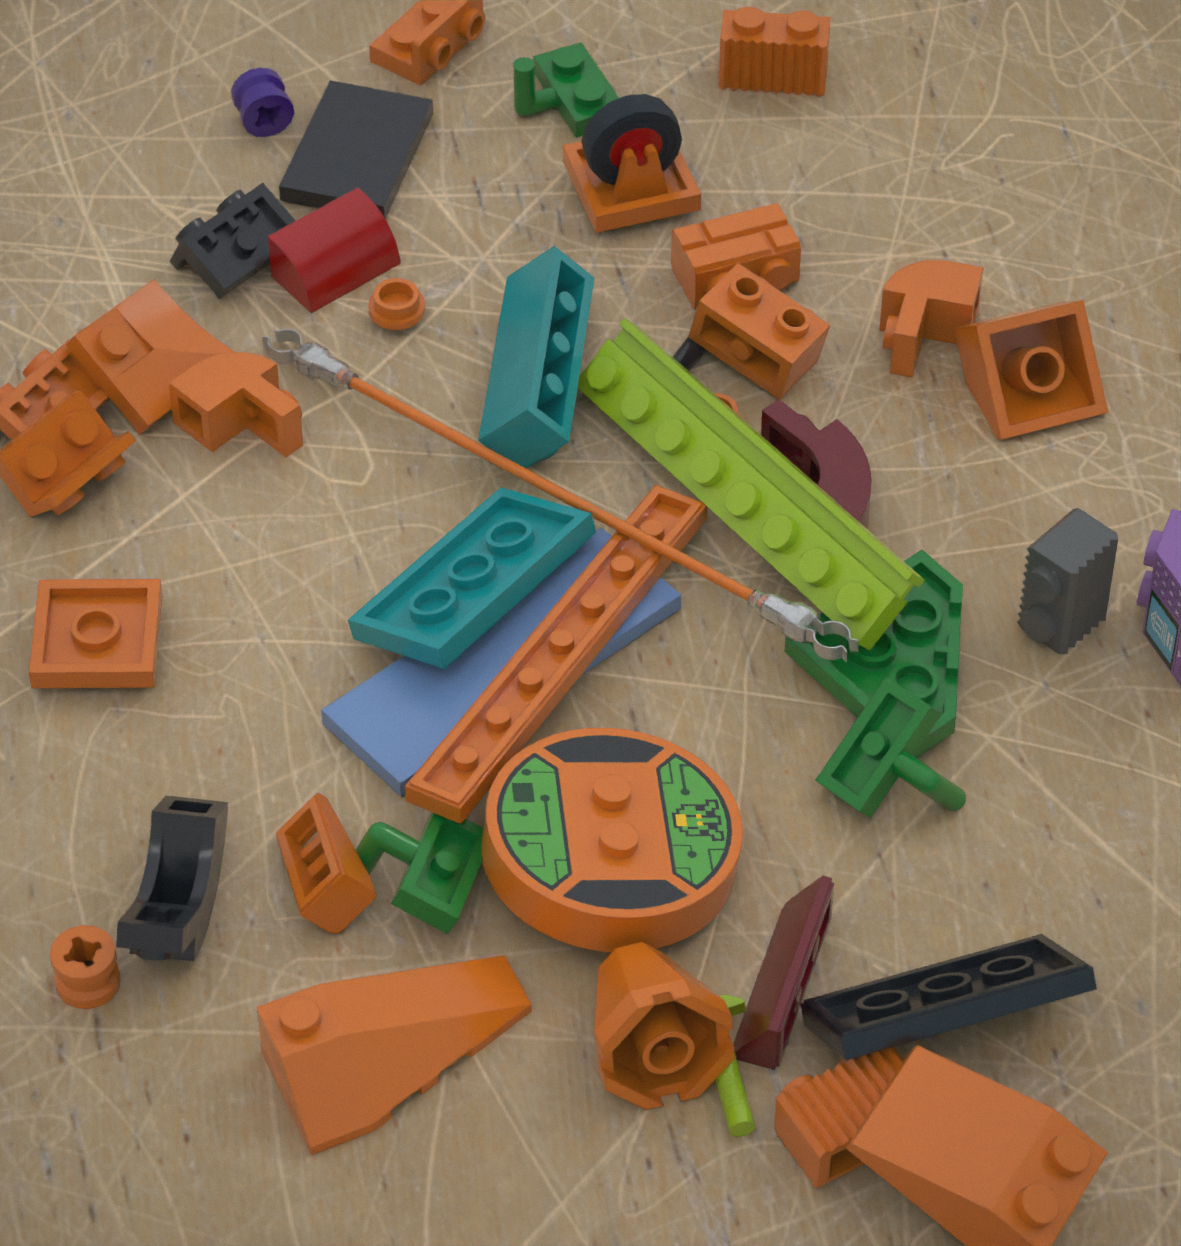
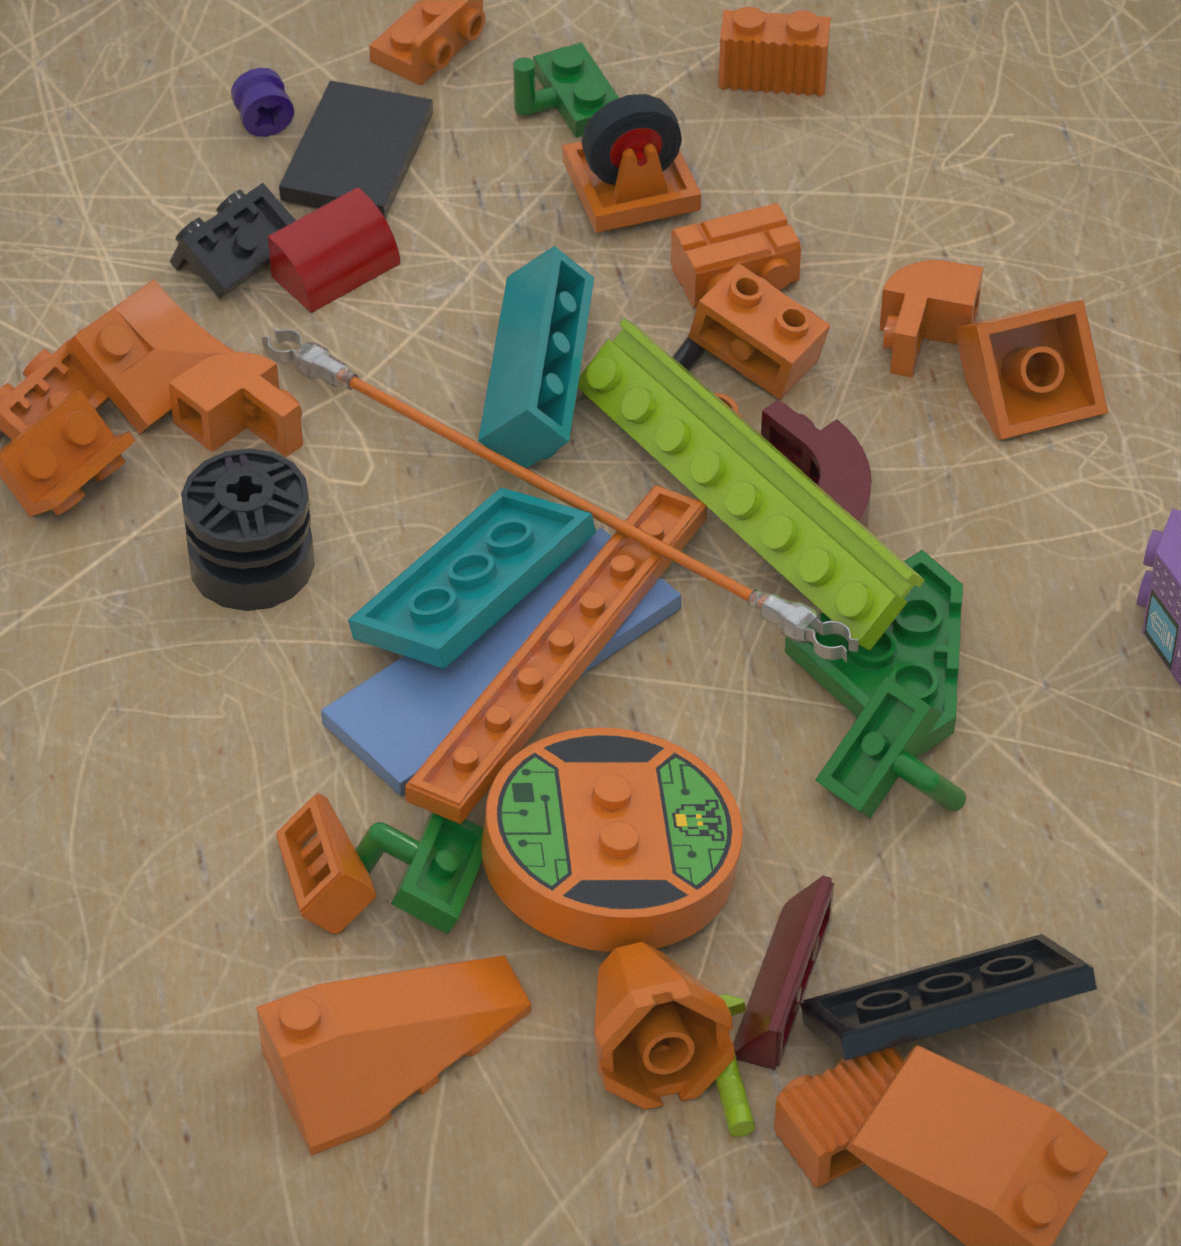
orange plate [29,579,163,689] -> none
orange wheel [49,925,121,1009] -> none
black arch [116,795,228,961] -> none
orange plate [368,278,425,330] -> none
dark grey brick [1017,508,1118,654] -> none
none -> black wheel [181,448,315,611]

